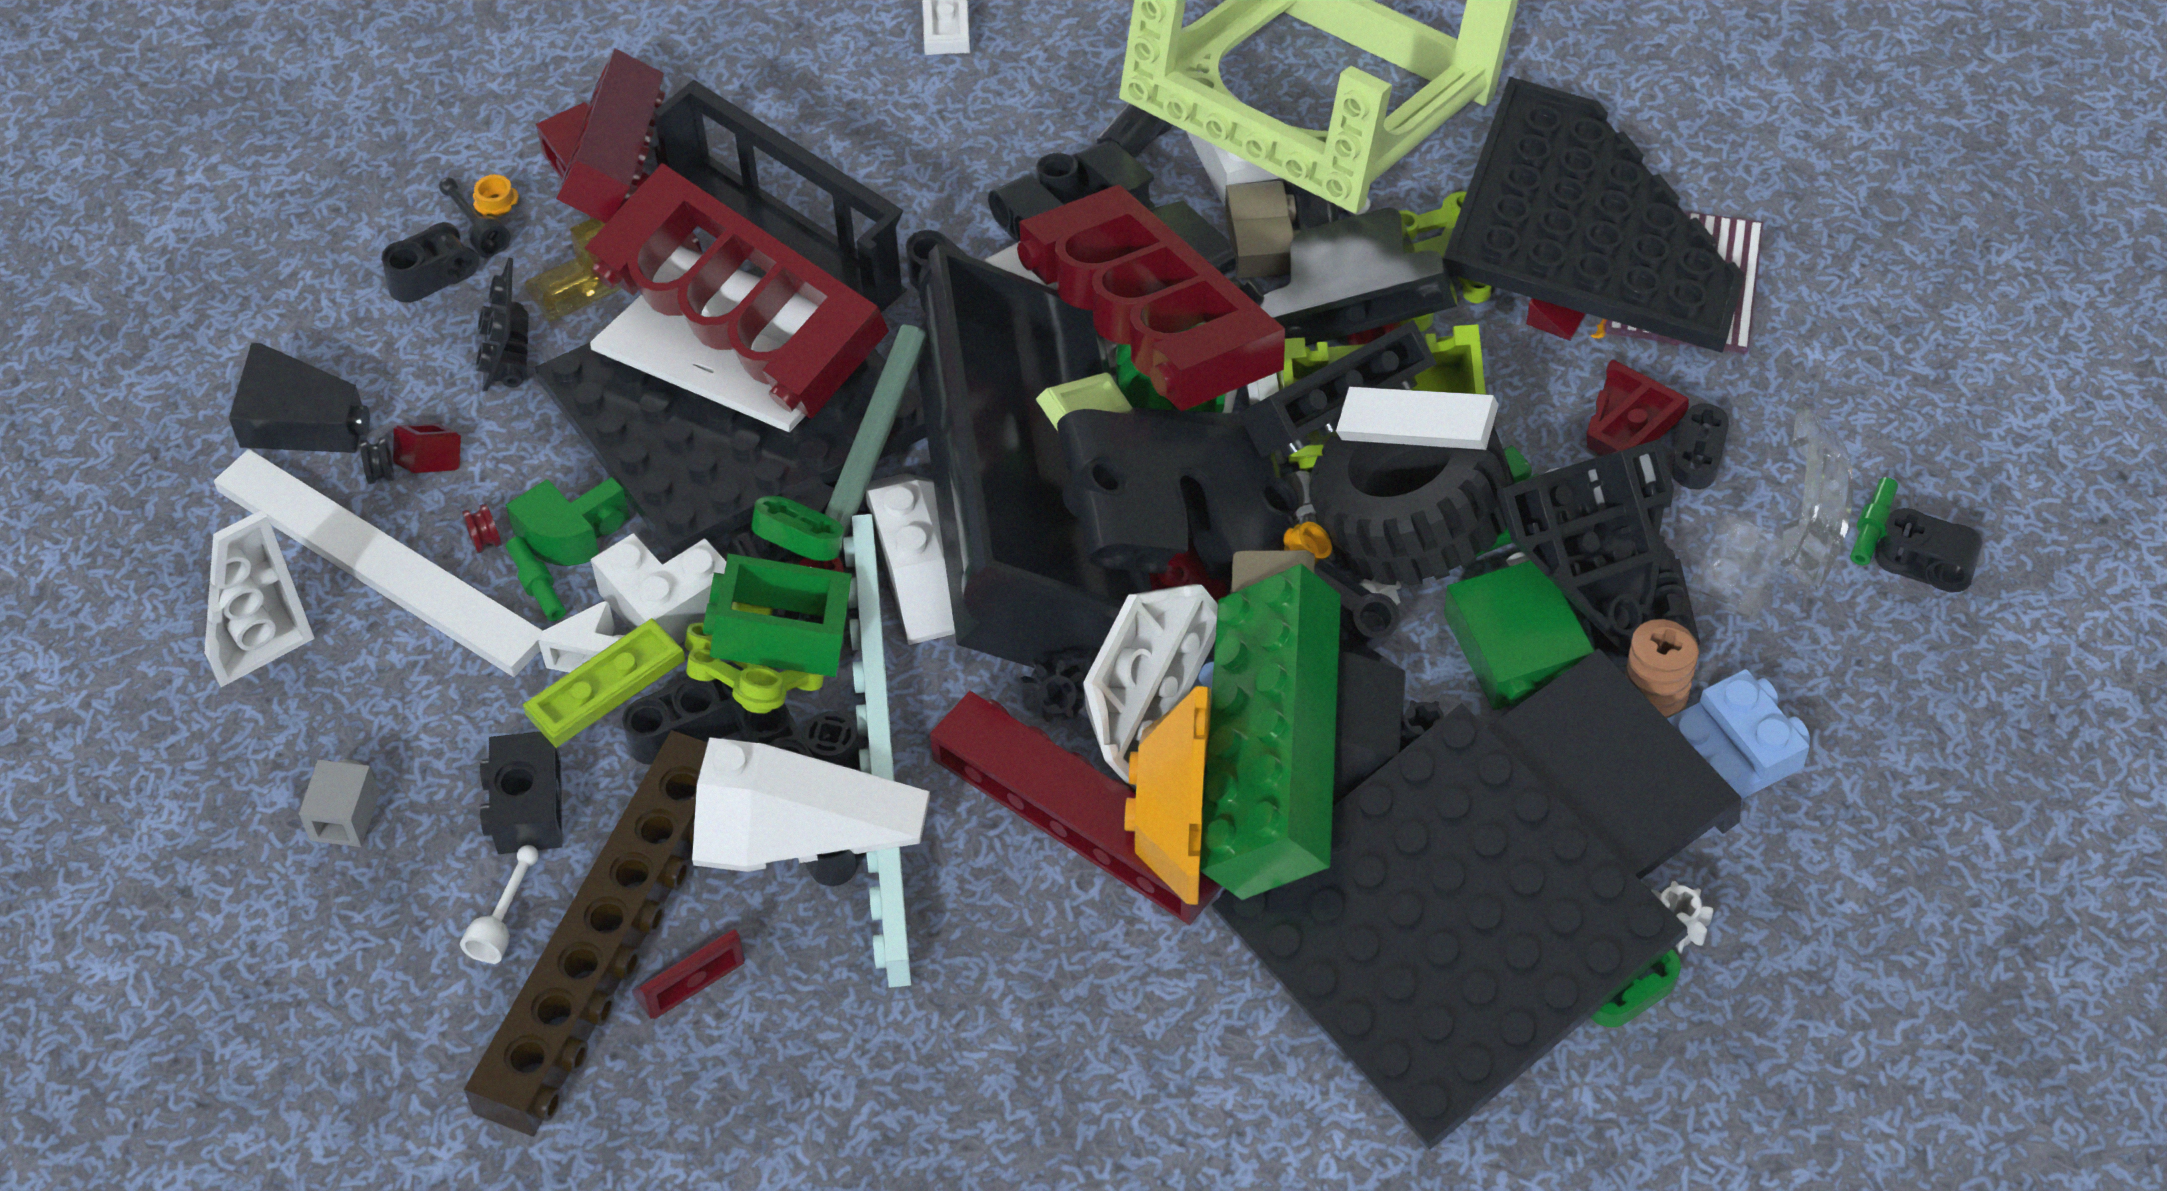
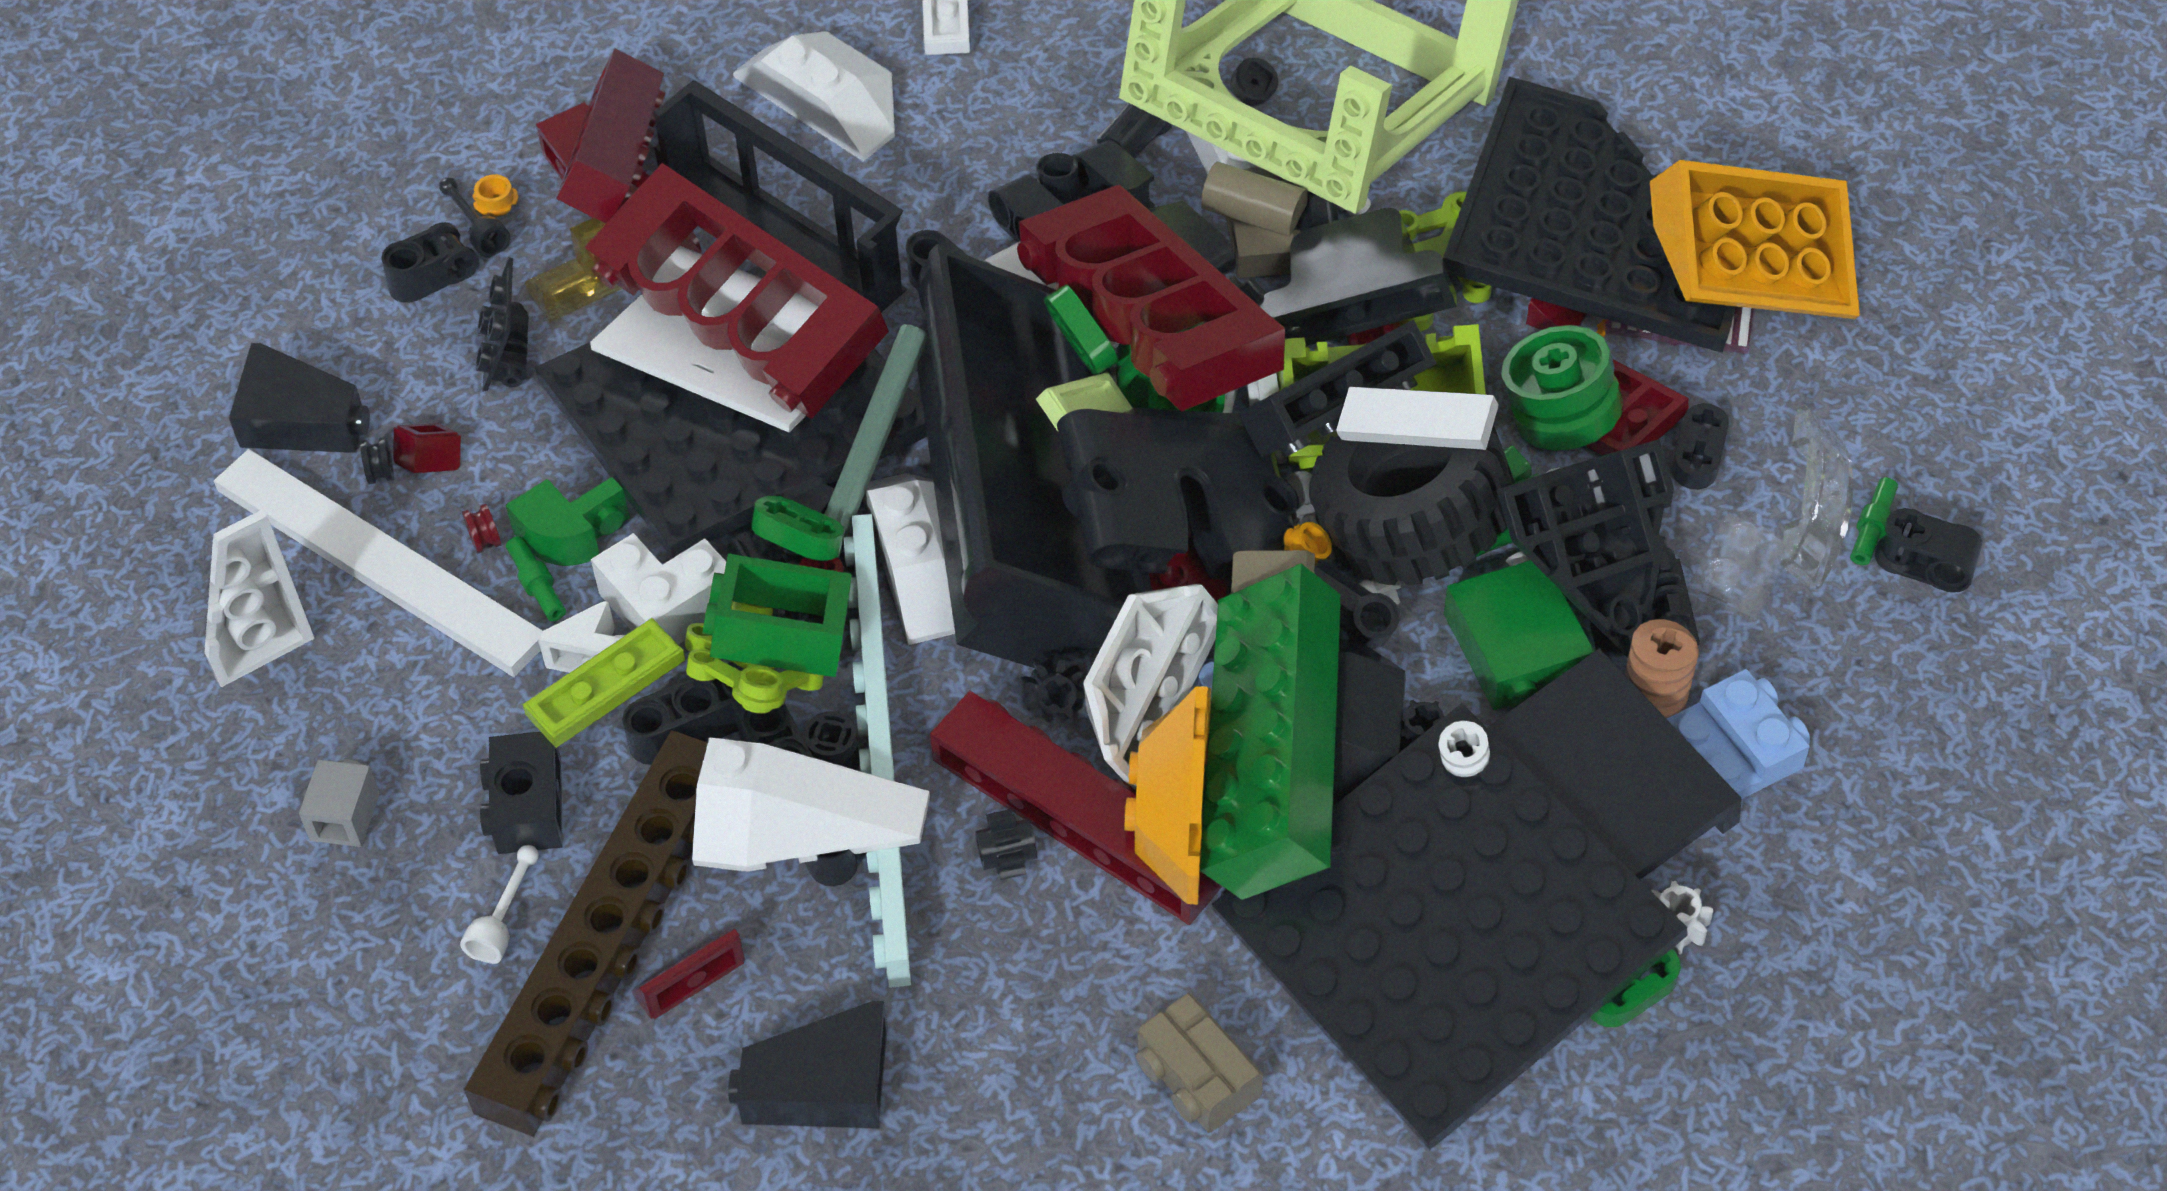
none -> black slope [728,1001,888,1129]
none -> white wedge [733,31,895,162]
none -> black gear [975,809,1037,880]
none -> green beam [1044,285,1118,375]
none -> dark tan brick [1136,993,1263,1133]
none -> dark tan brick [1201,161,1308,236]
none -> black tile [1230,57,1278,106]
none -> white bush [1439,721,1490,777]
none -> green wheel [1501,325,1623,451]
none -> light orange slope [1650,160,1860,319]

